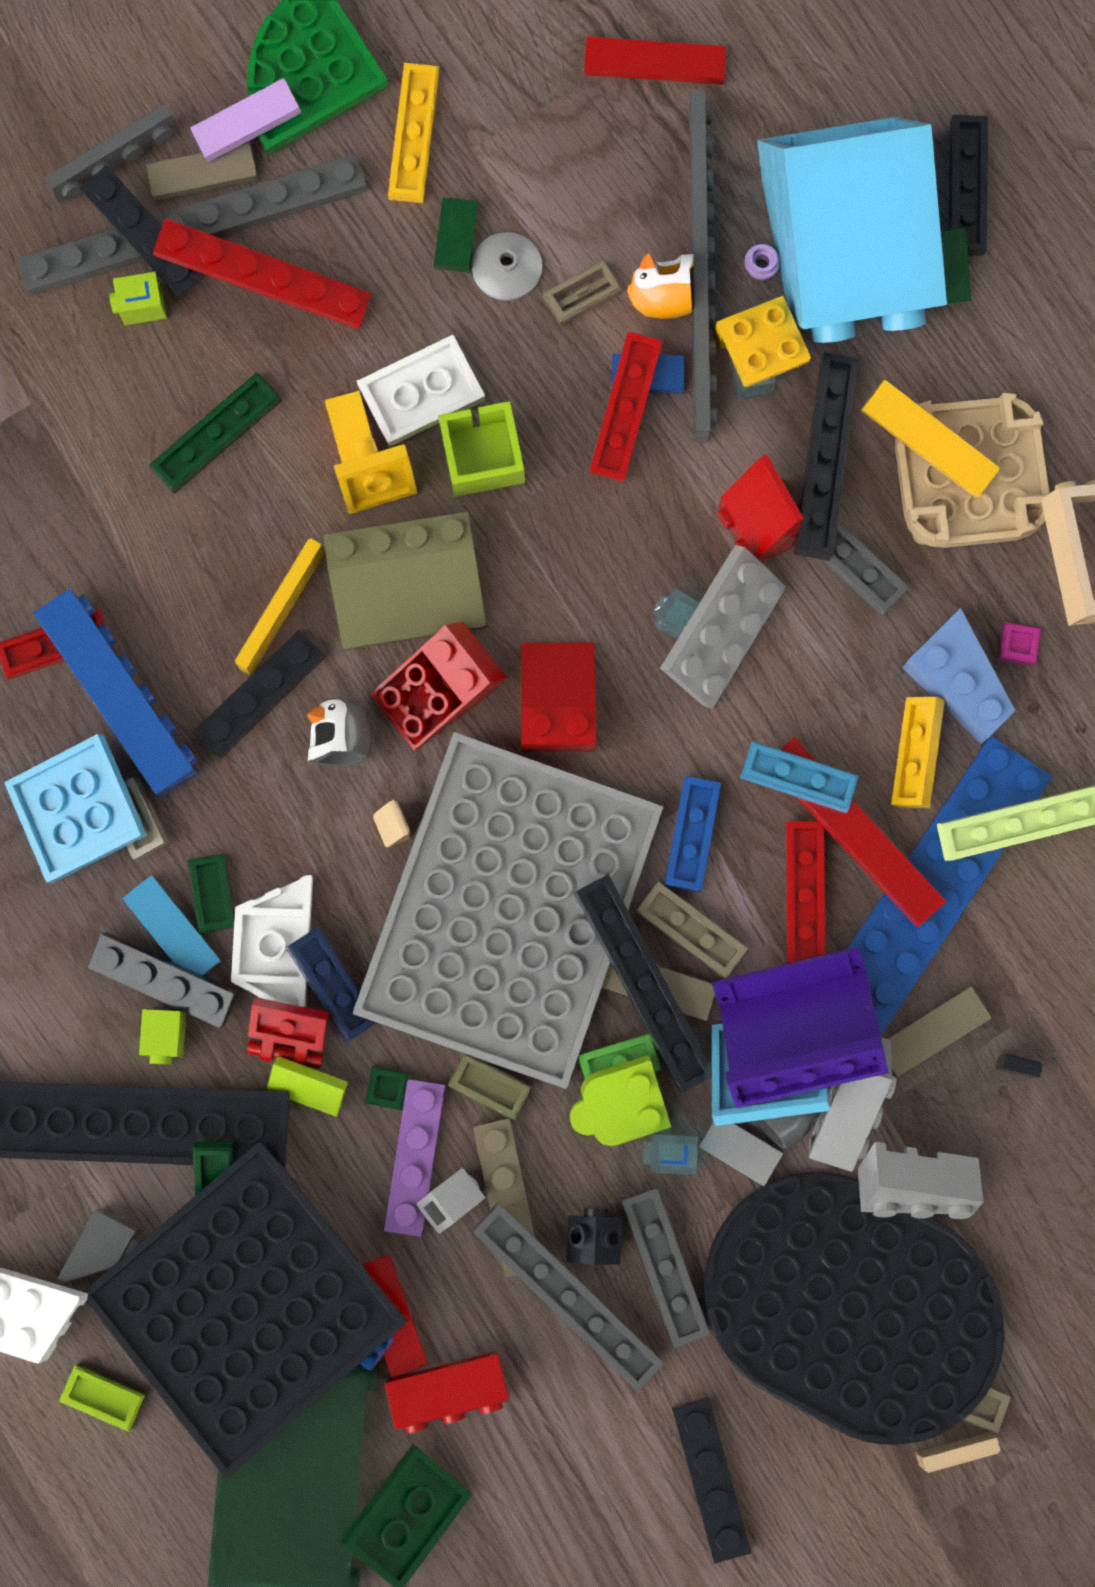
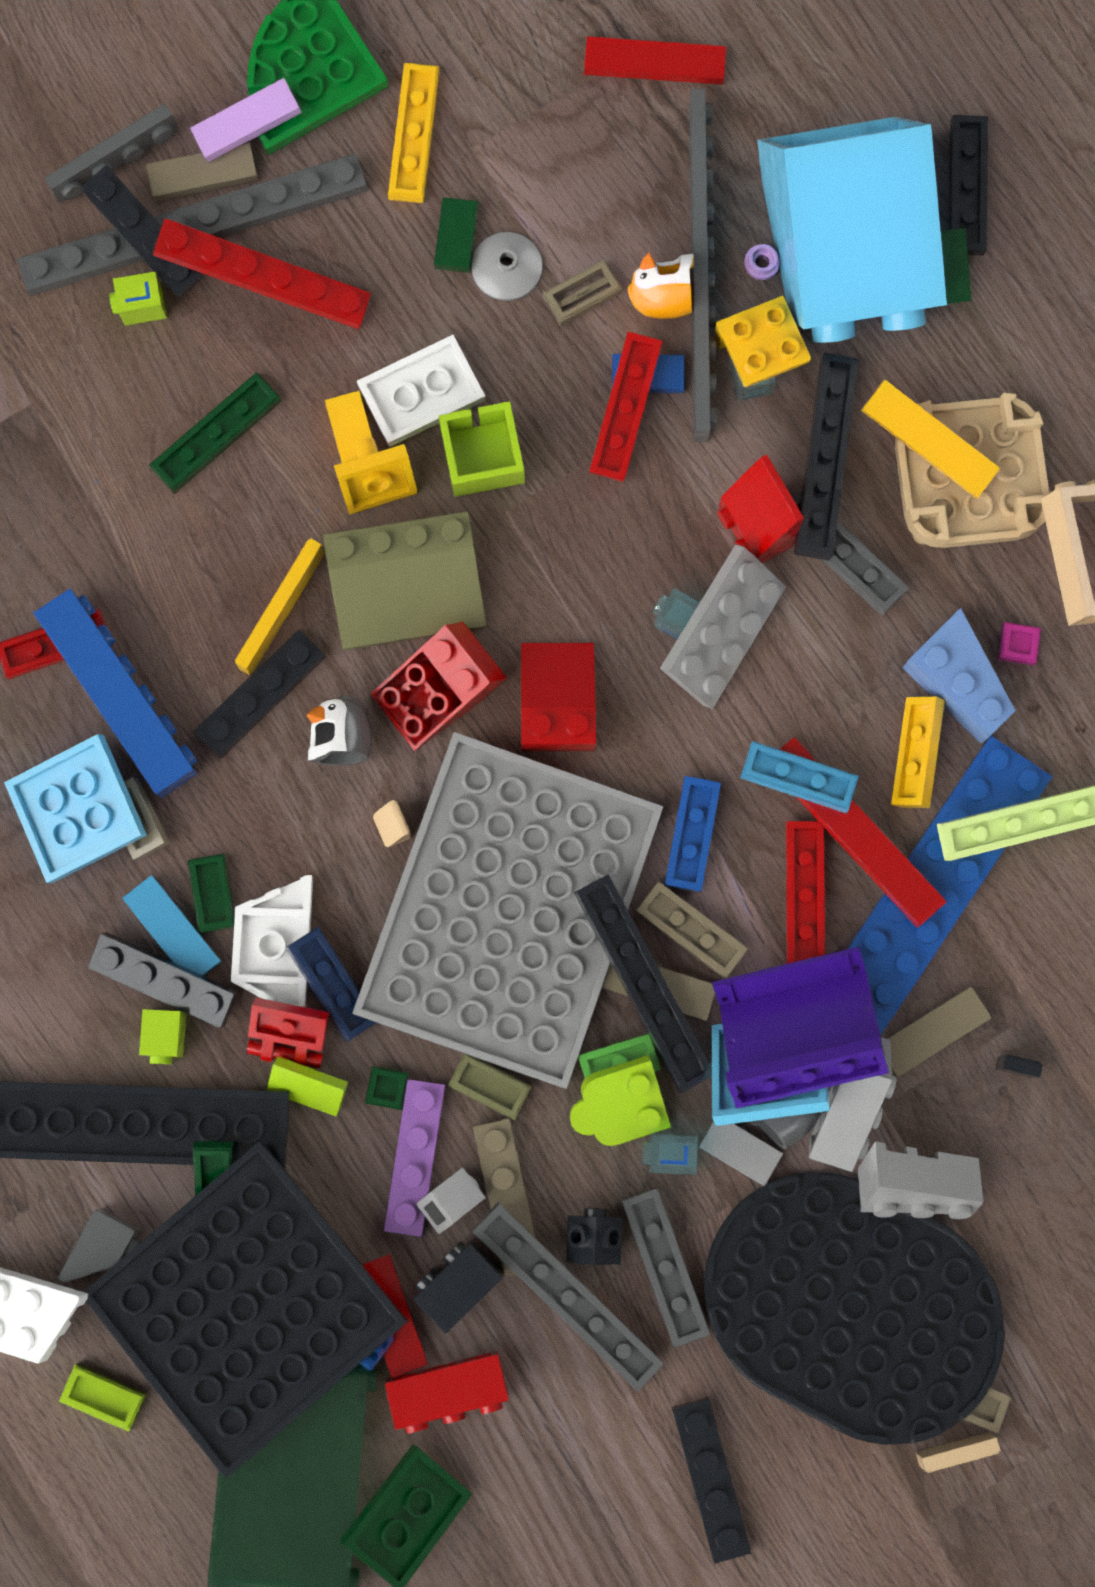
none -> black brick [413,1240,504,1334]

